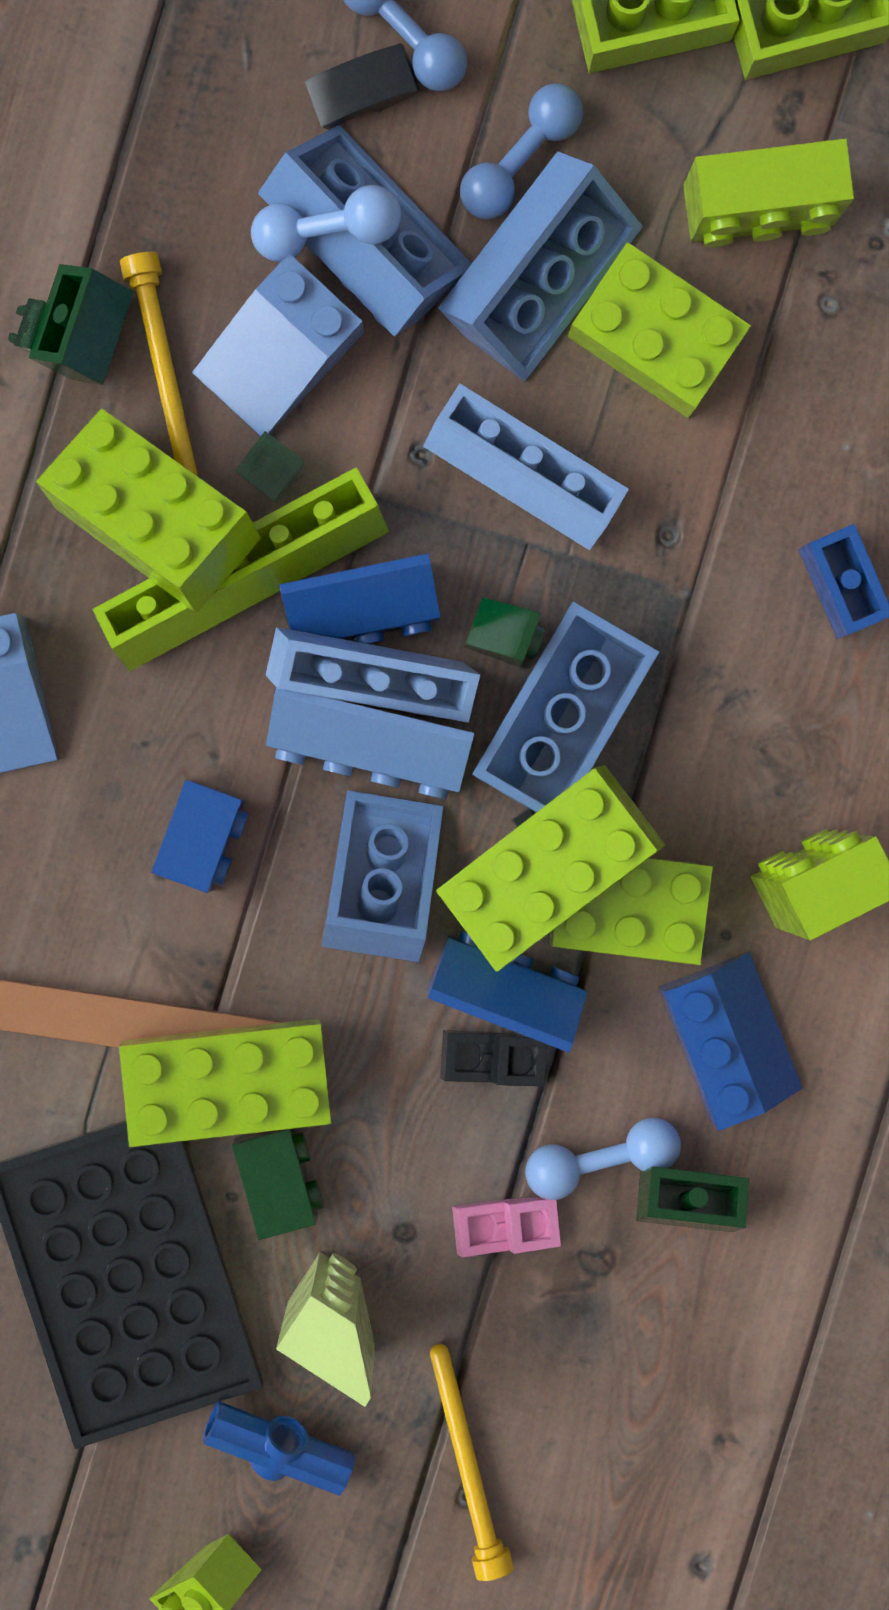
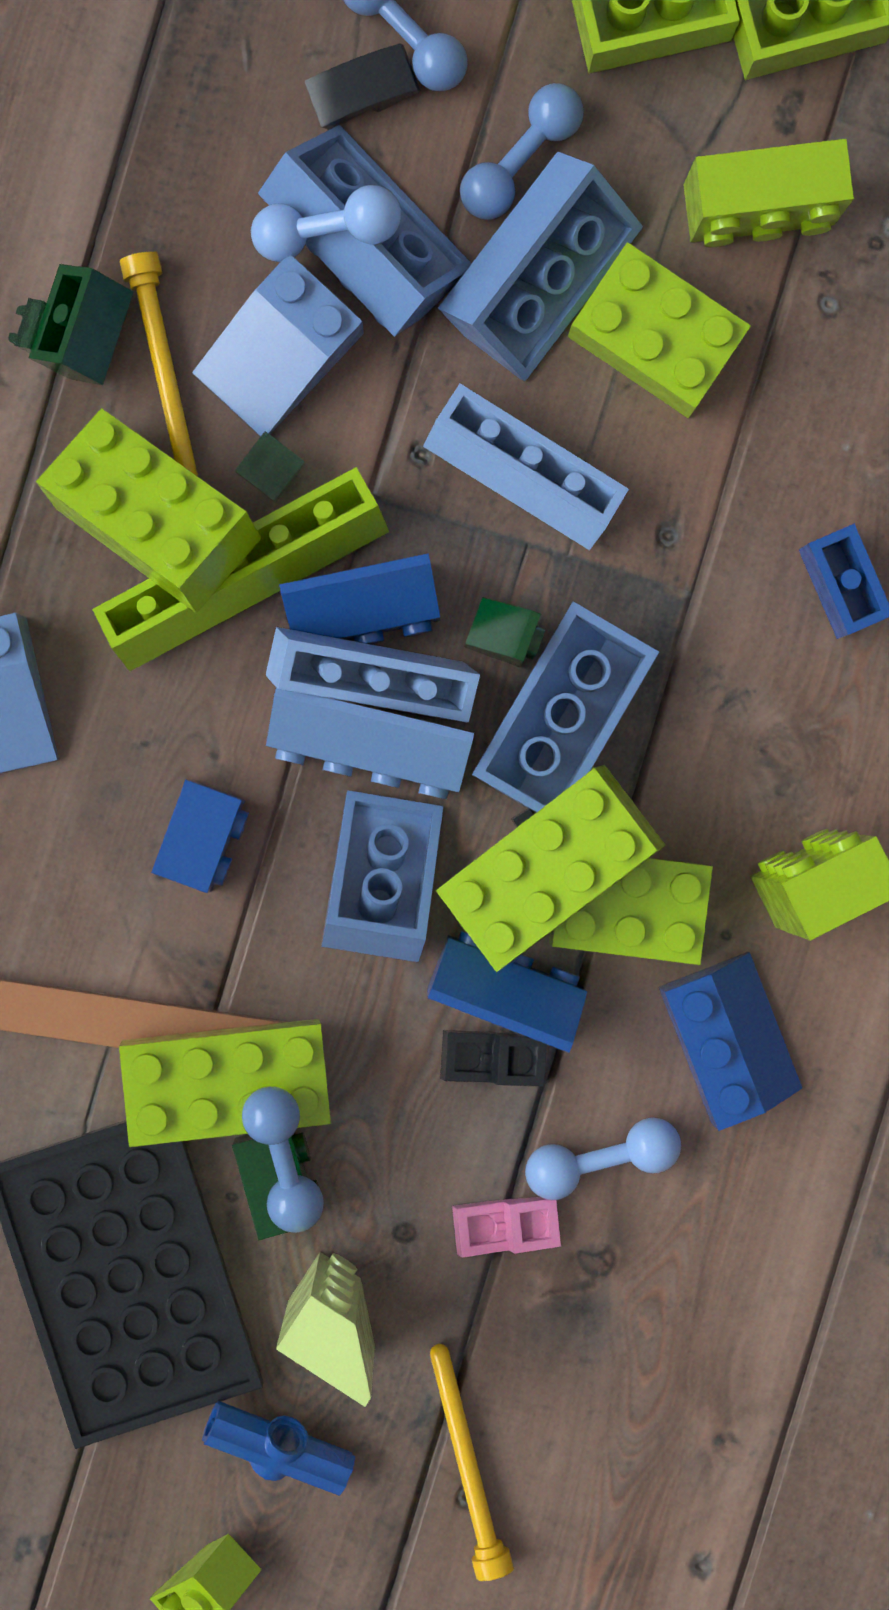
dark green brick [636,1167,749,1232] -> none
none -> medium blue piece [242,1086,324,1233]

